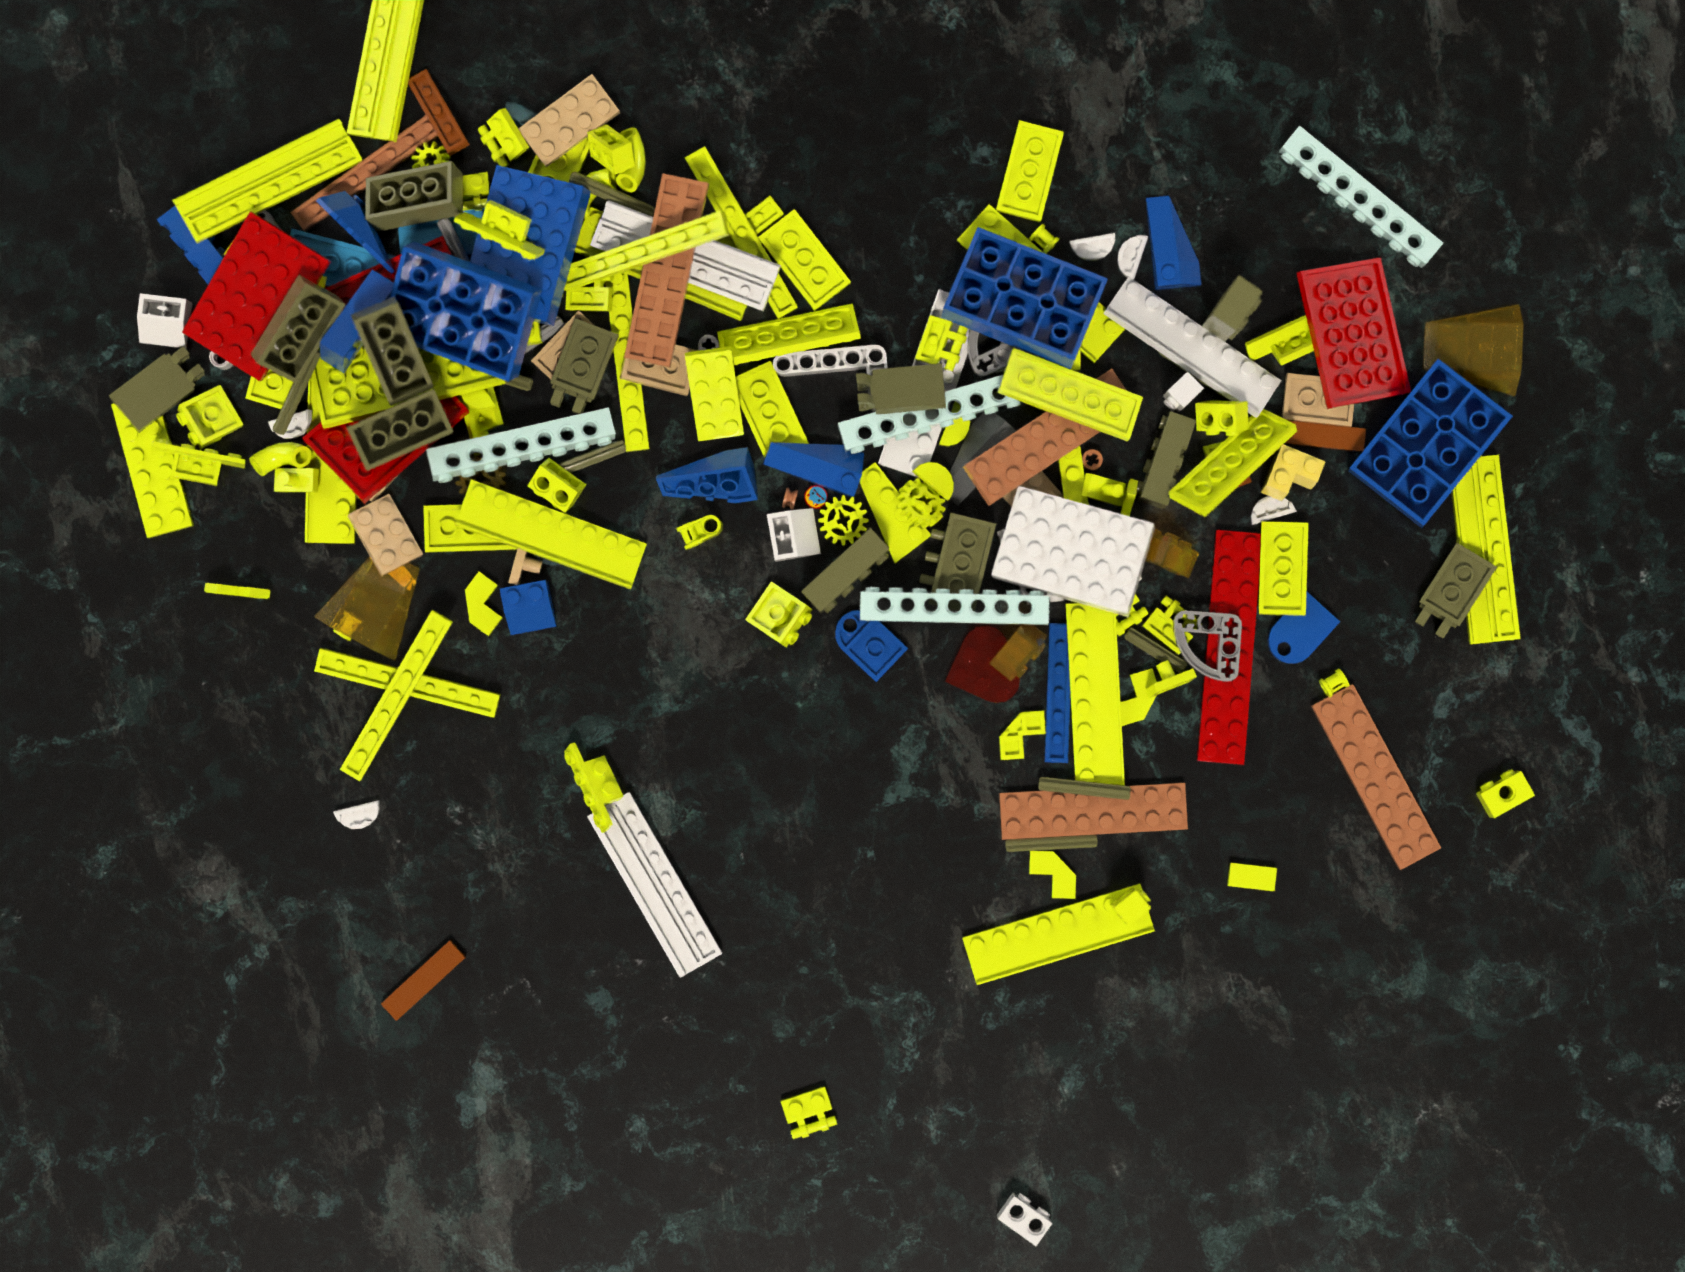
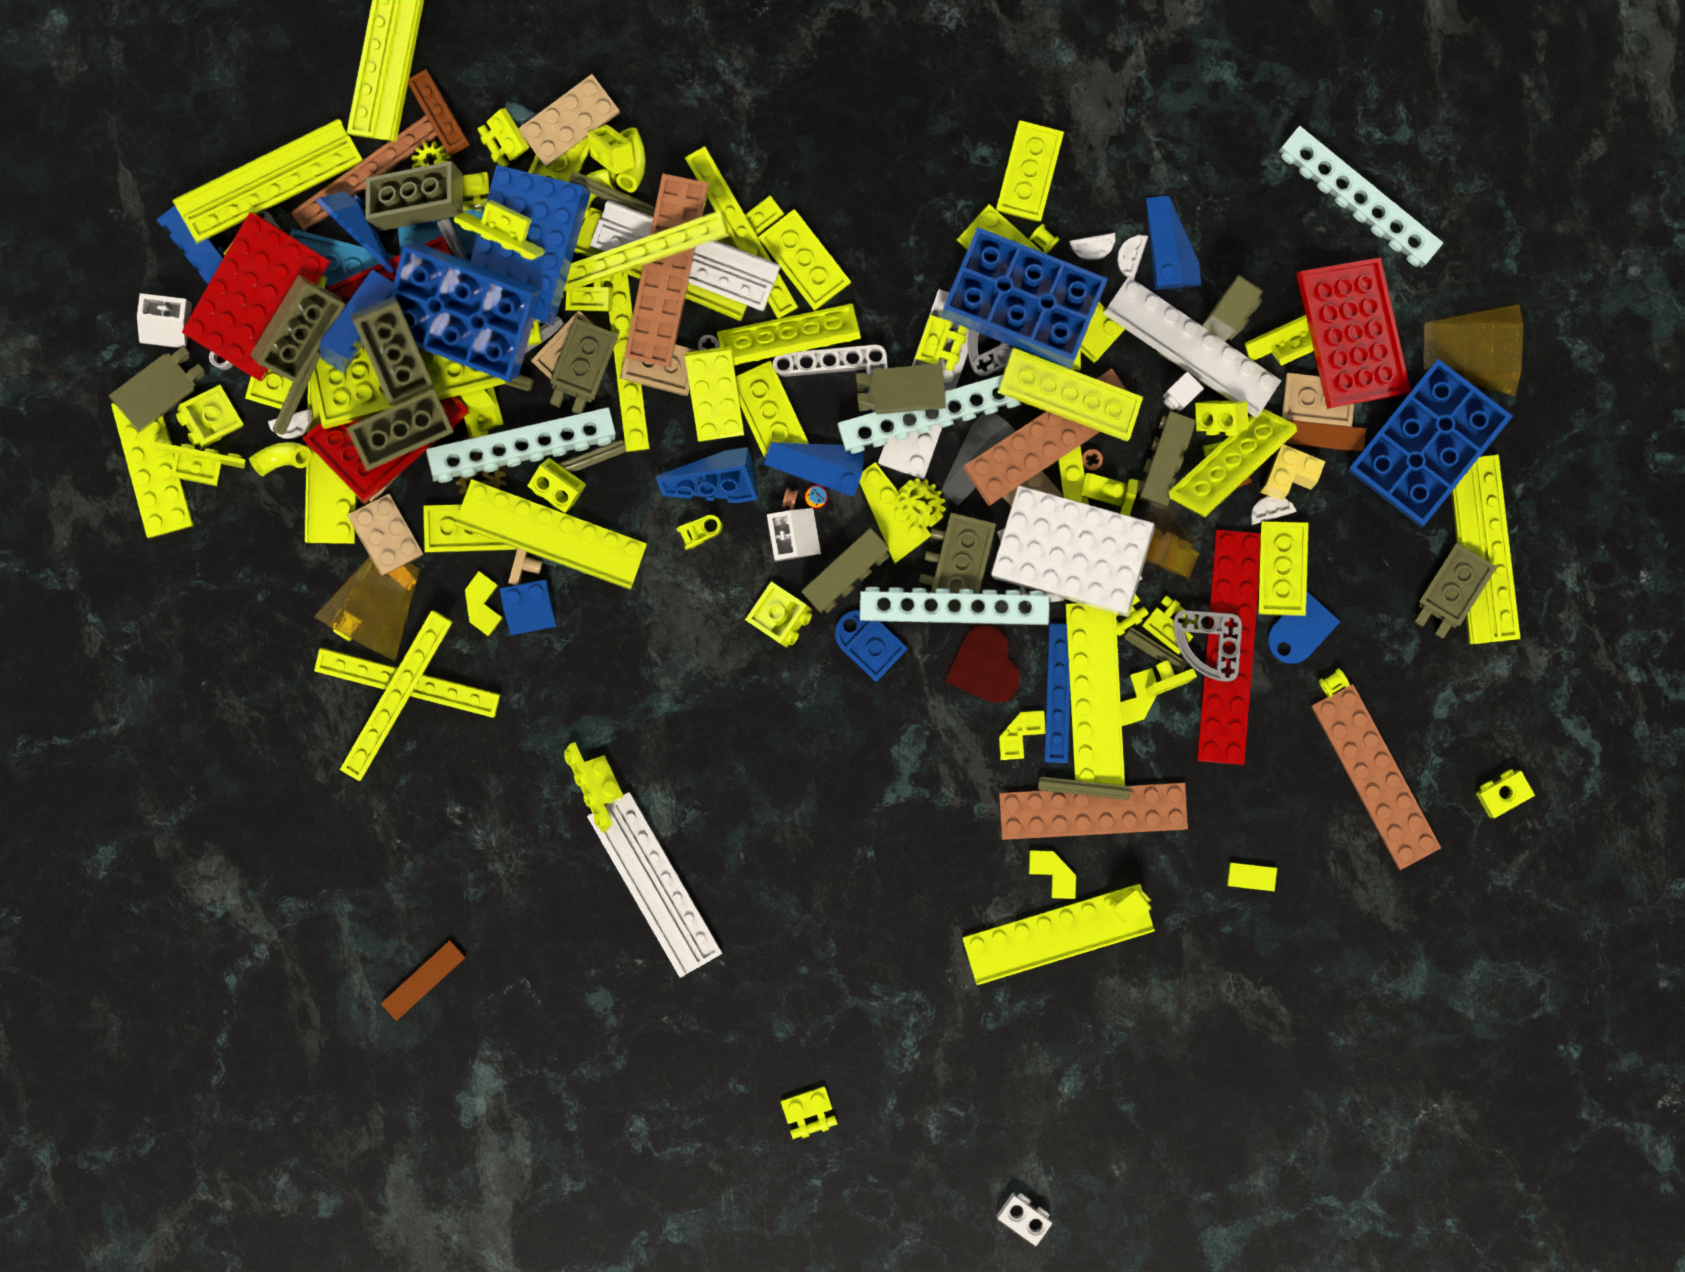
neon yellow tile [204,583,270,599] -> none
neon yellow tile [274,468,319,492] -> none
white tile [333,800,380,829] -> none
neon yellow gear [818,495,869,546] -> none
neon yellow tile [912,462,954,501] -> none
neon yellow tile [939,401,970,447] -> none
clear yellow brick [989,624,1047,681] -> none
olive axle [1005,835,1098,852] -> none

